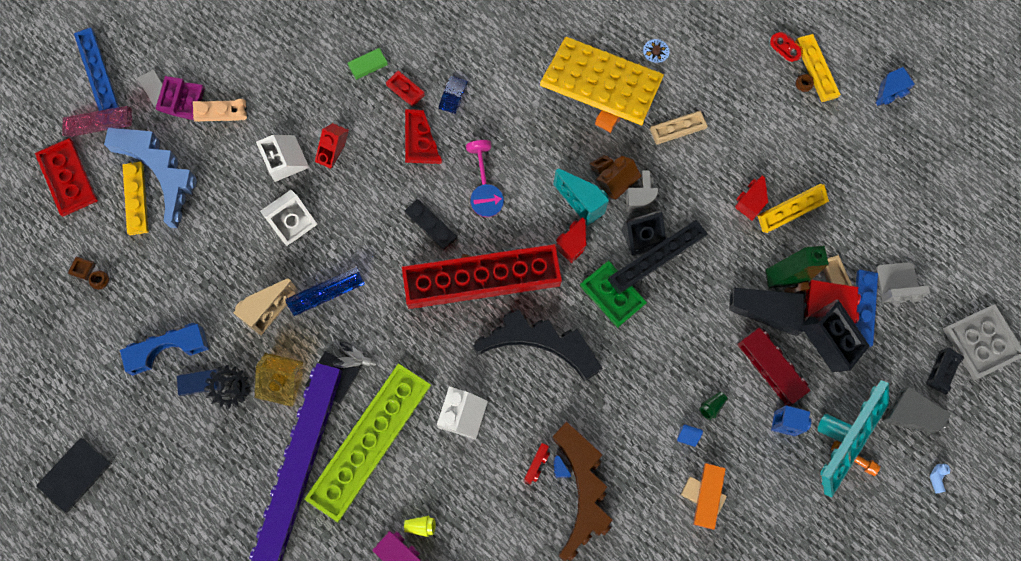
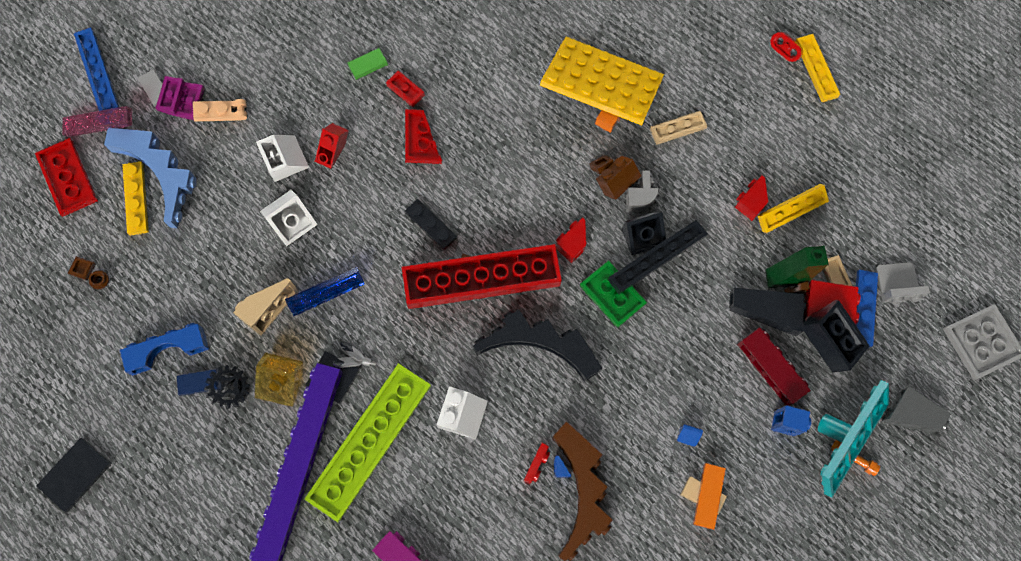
neon yellow cone [404,516,436,537] -> none
clear blue slope [438,76,468,114] -> none
piece [466,140,504,217] -> none
teal slope [553,168,609,226] -> none
piece [643,39,669,63] -> none
dark green cone [699,391,728,420] -> none
reddish brown plate [795,74,814,92] -> none
blue slope [876,67,915,106] -> none
black hinge [926,347,964,395] -> none
light blue arm [930,464,950,494] -> none

